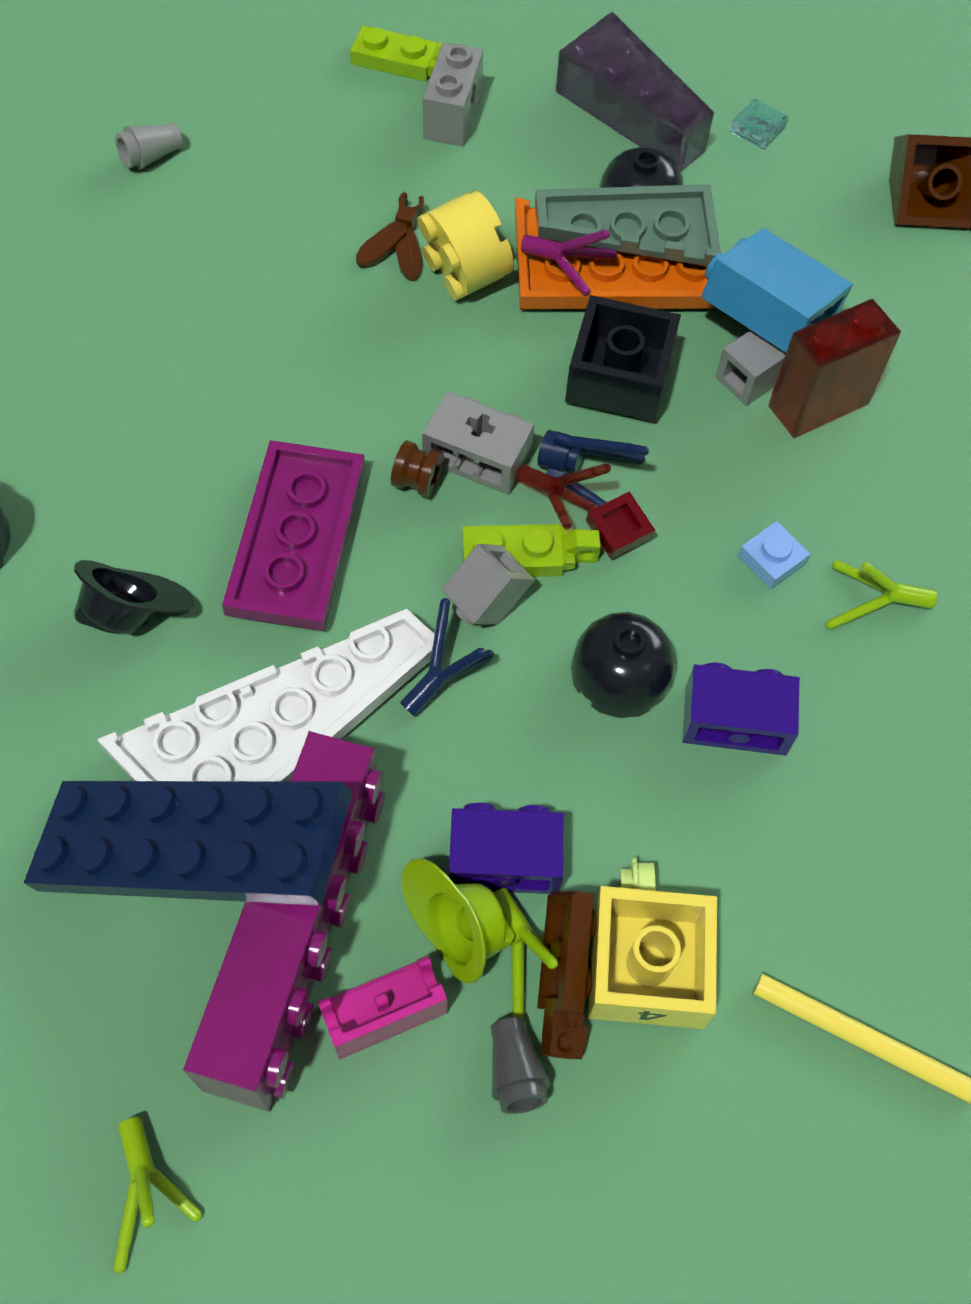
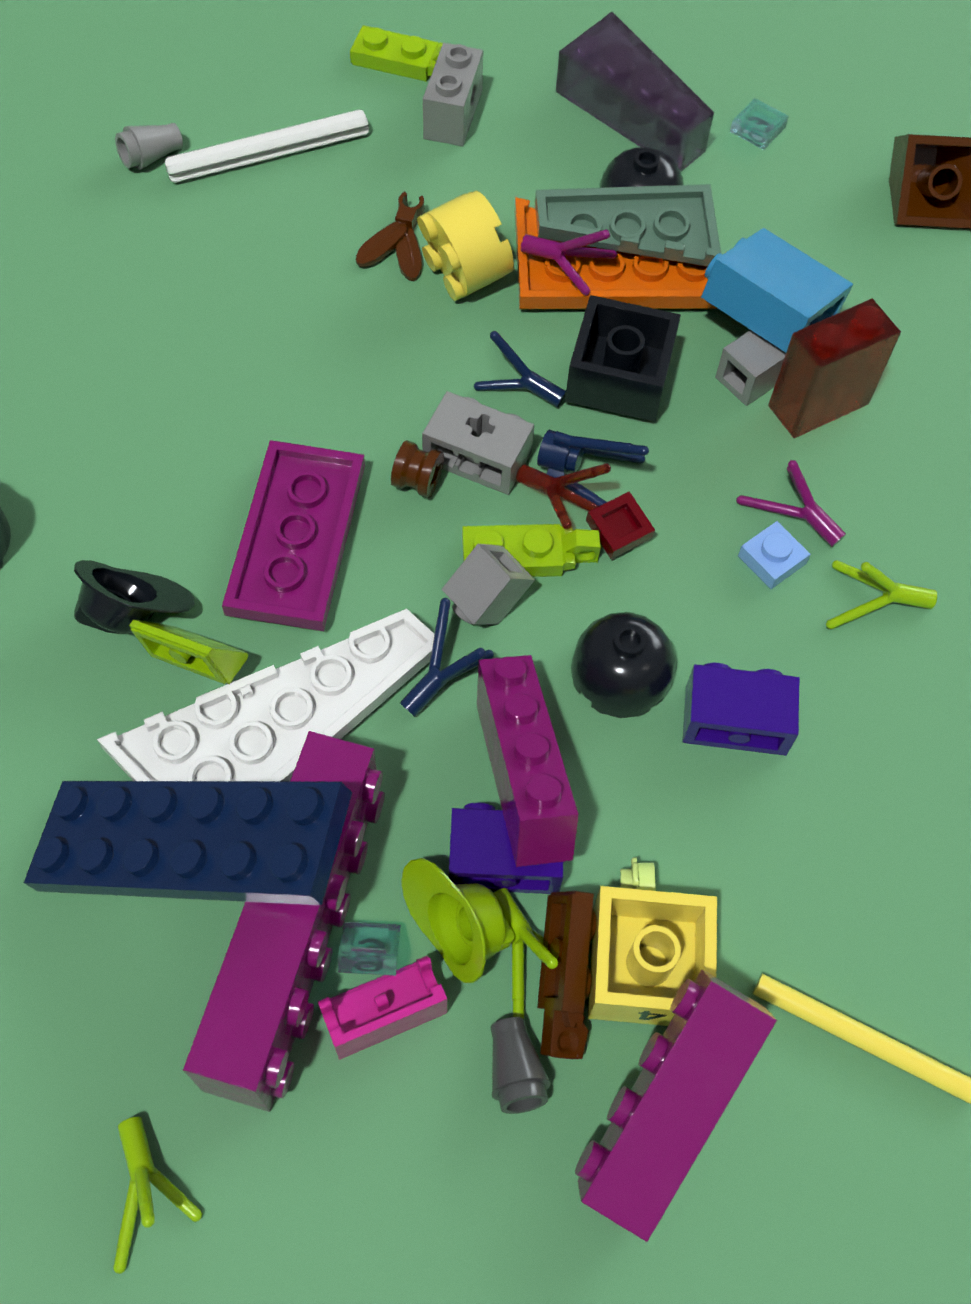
none -> lime slope [129,619,248,684]
none -> white axle [165,109,369,183]
none -> clear light blue tile [338,922,401,976]
none -> dark blue plant [474,331,566,407]
none -> magenta brick [477,655,579,867]
none -> magenta brick [575,969,777,1242]
none -> magenta plant [736,460,846,547]

